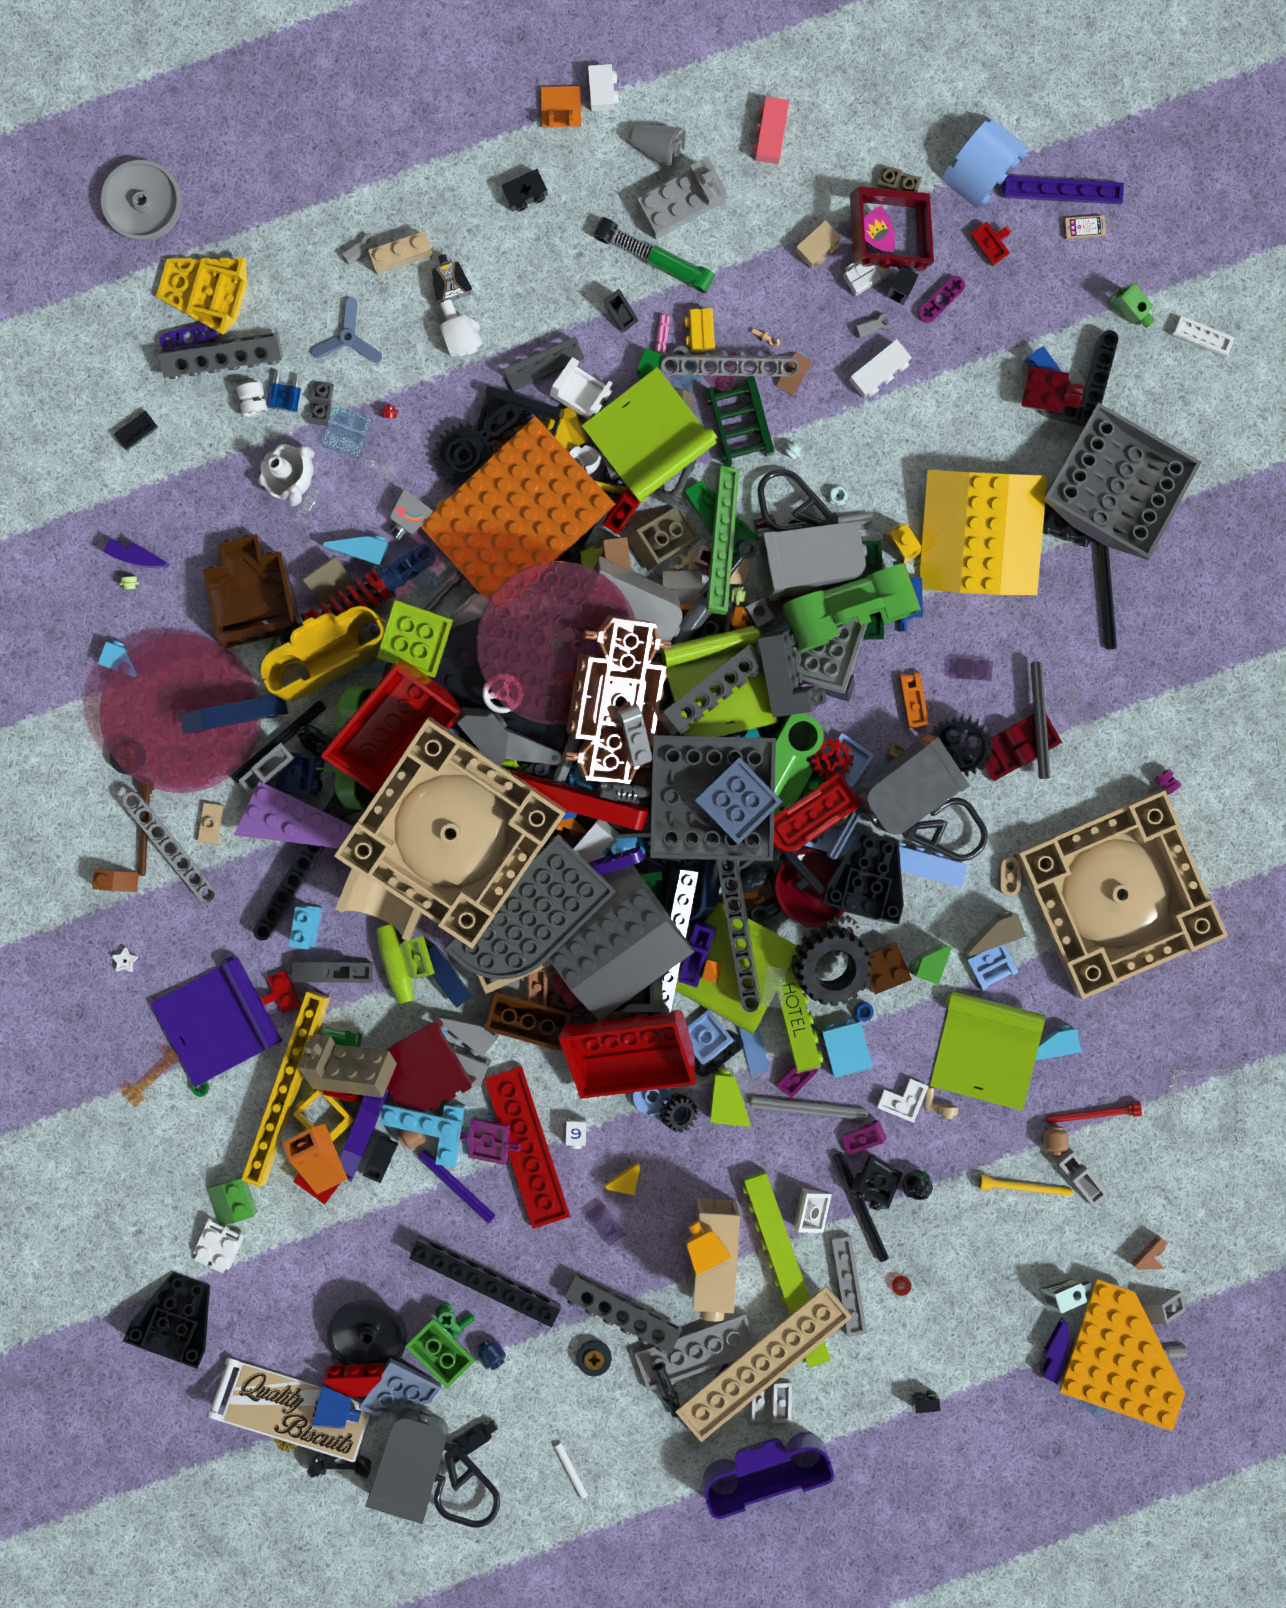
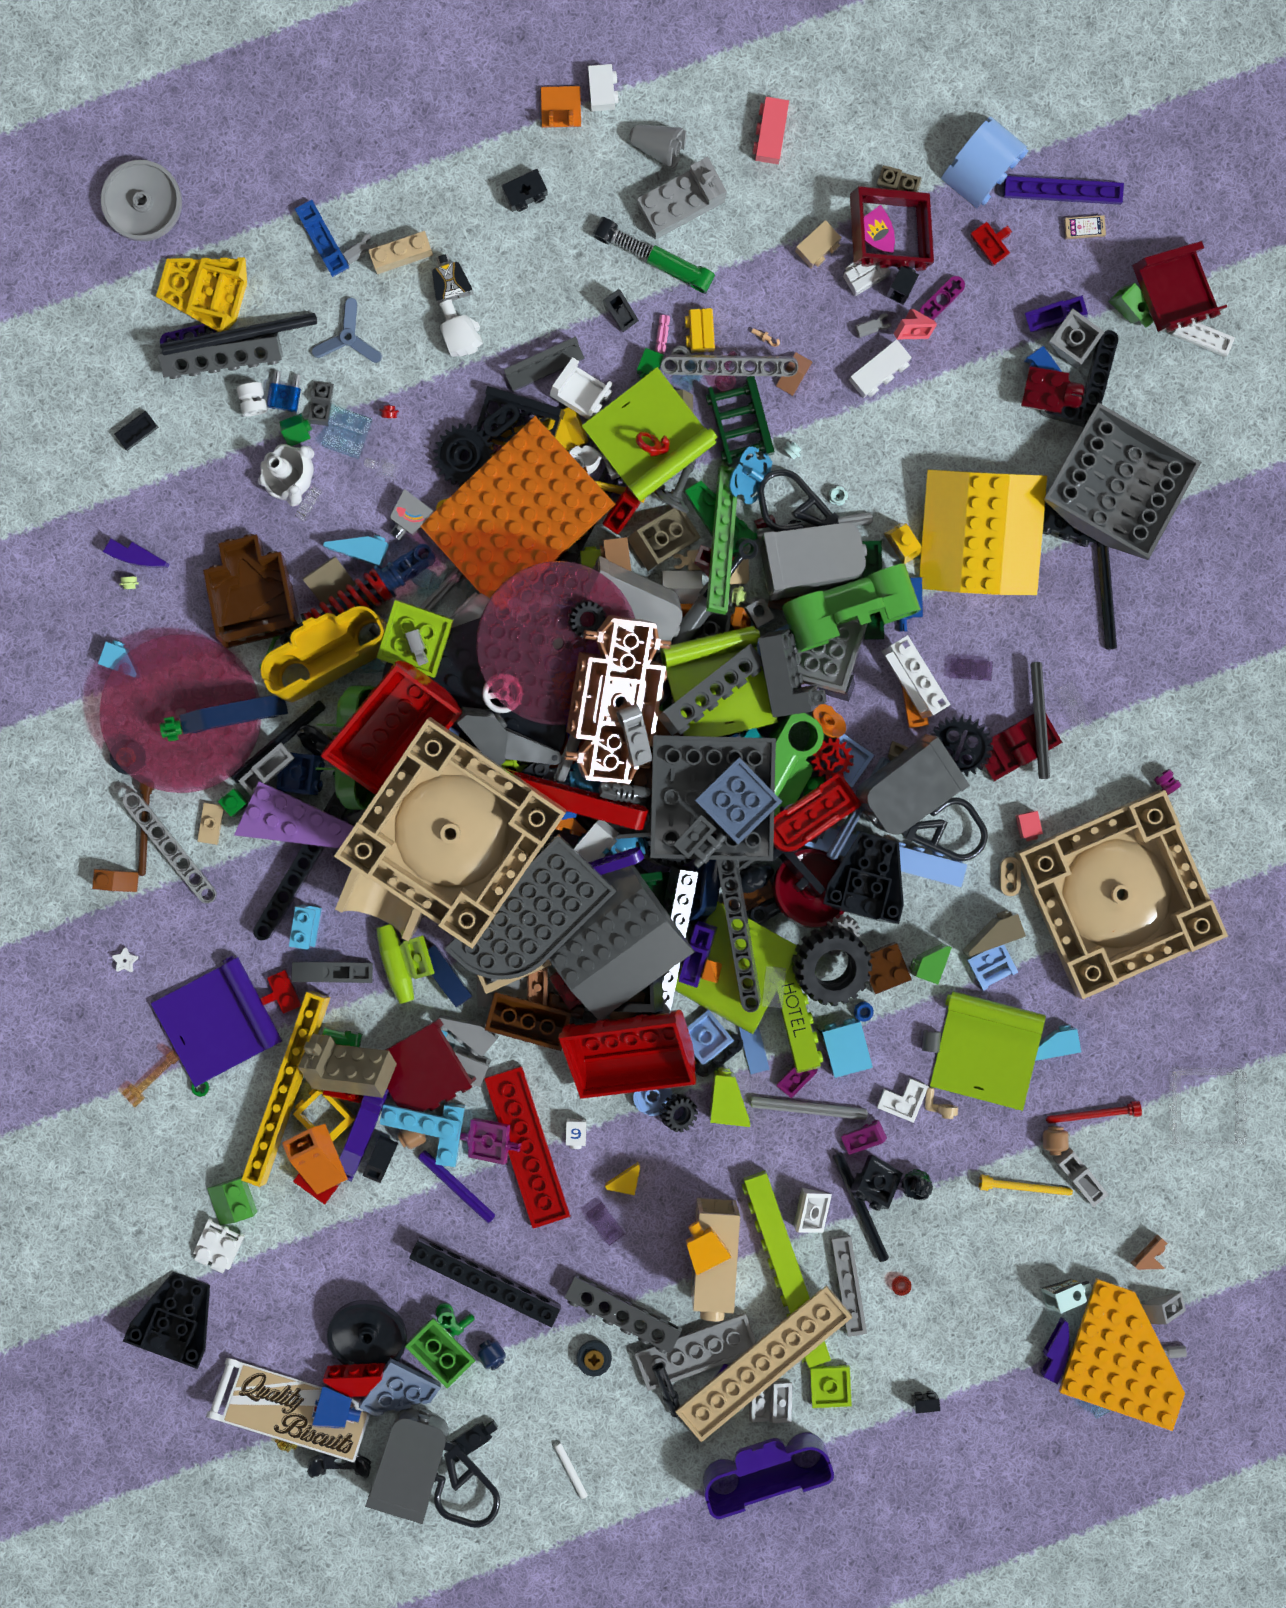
none -> black axle [160,313,318,356]
none -> green gear [160,716,183,742]
none -> green brick [218,789,249,817]
none -> green brick [279,413,312,446]
none -> blue slope [295,200,350,277]
none -> light grey bar [405,629,428,666]
none -> black tyre [568,600,606,638]
none -> red piece [636,432,670,456]
none -> dark grey plate [673,815,727,868]
none -> dark azure shield [729,446,772,504]
none -> lime plate [810,1365,852,1408]
none -> orange dish [812,704,846,738]
none -> white window [881,635,951,718]
none -> coral slope [894,309,937,340]
none -> dark grey beam [922,1030,941,1052]
none -> coral brick [1015,811,1043,841]
none -> dark purple slope [1025,295,1088,332]
none -> light grey slope [1049,309,1104,368]
none -> dark red panel [1132,241,1227,333]

